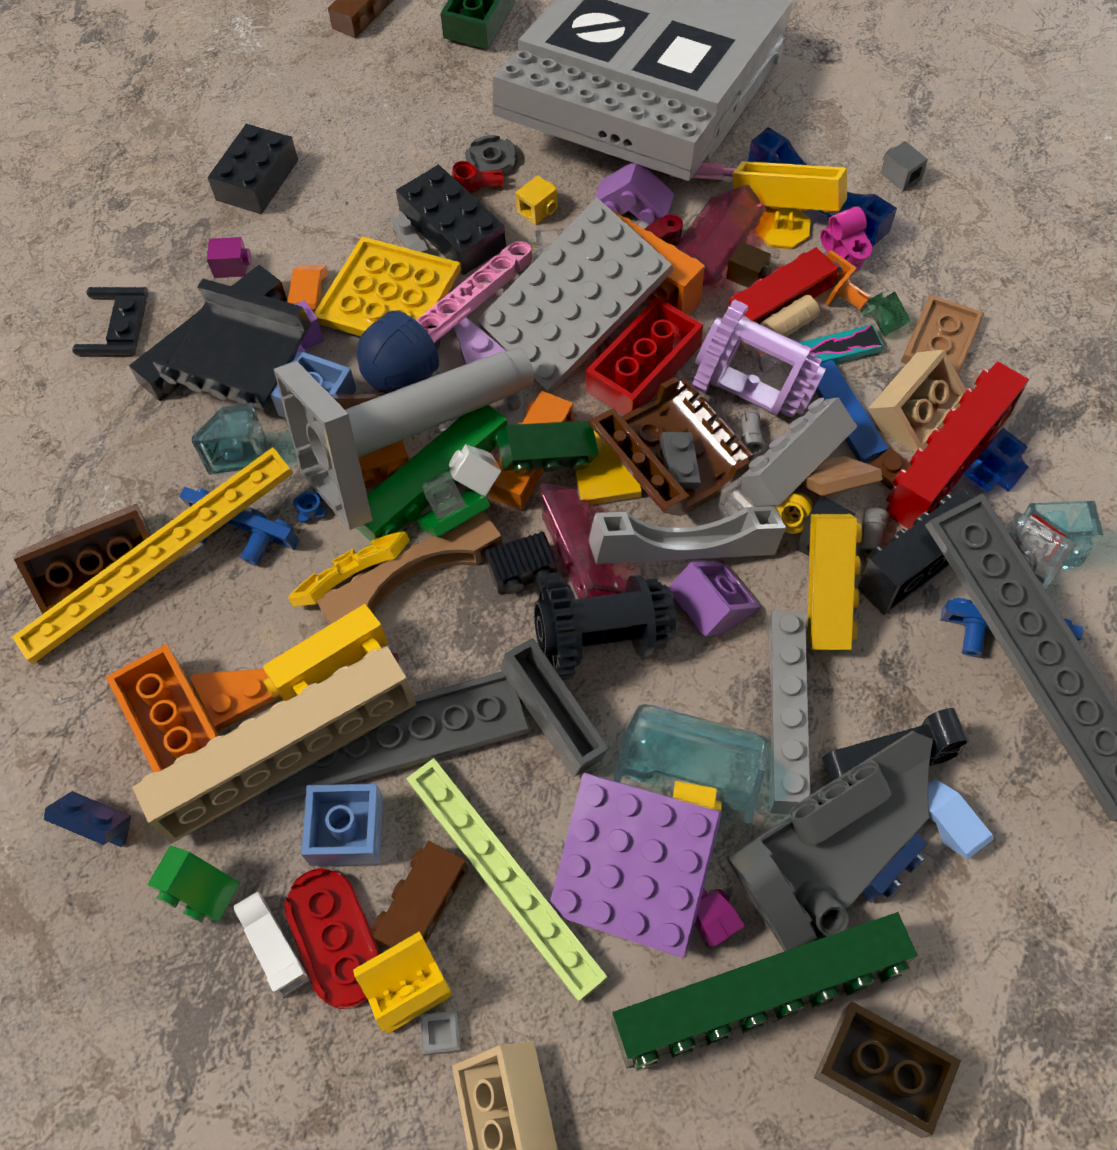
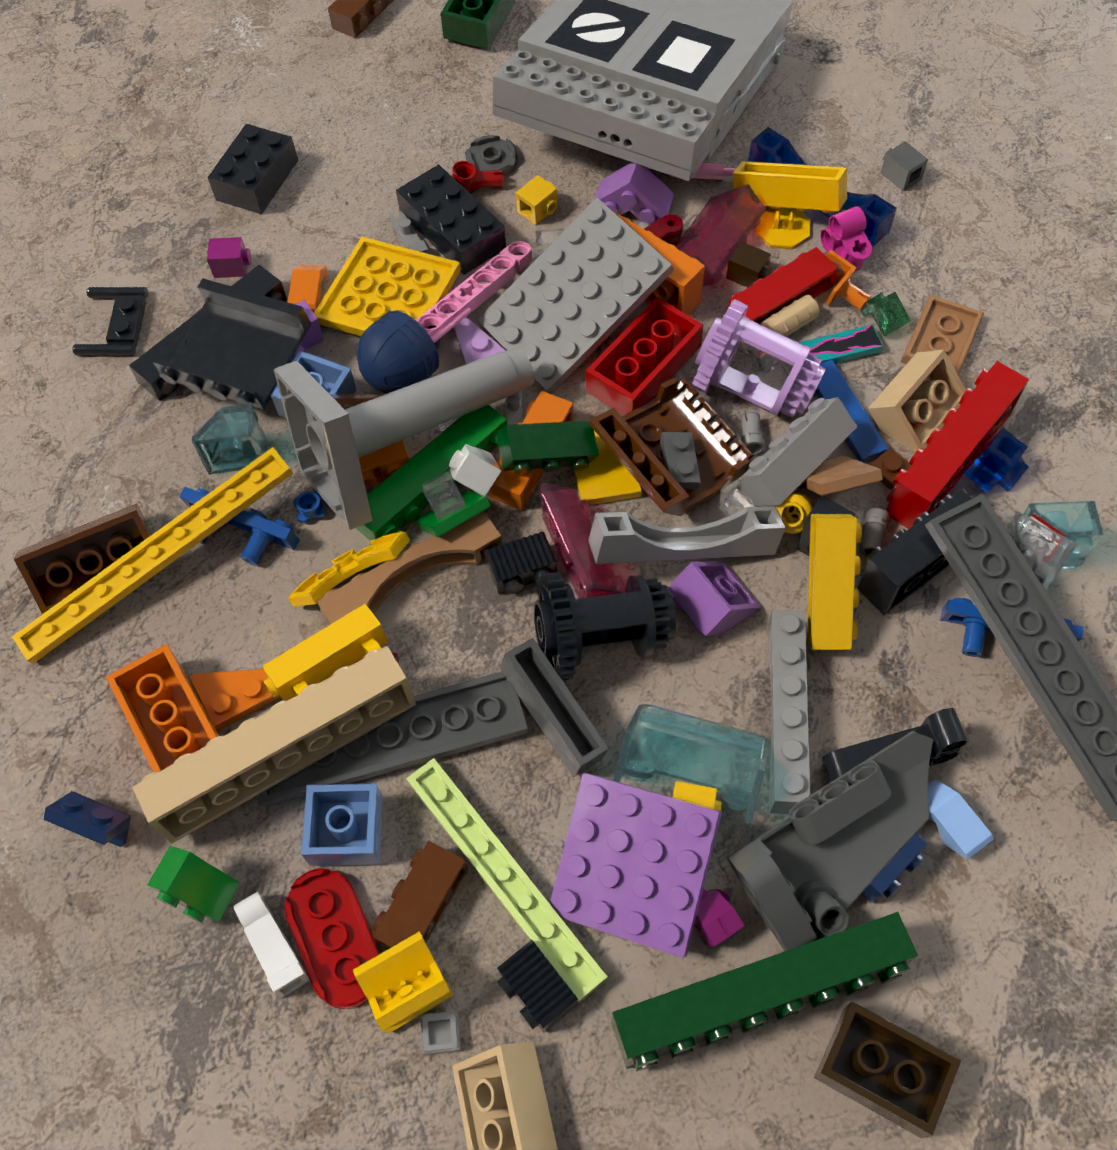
none -> black brick [497,940,579,1033]

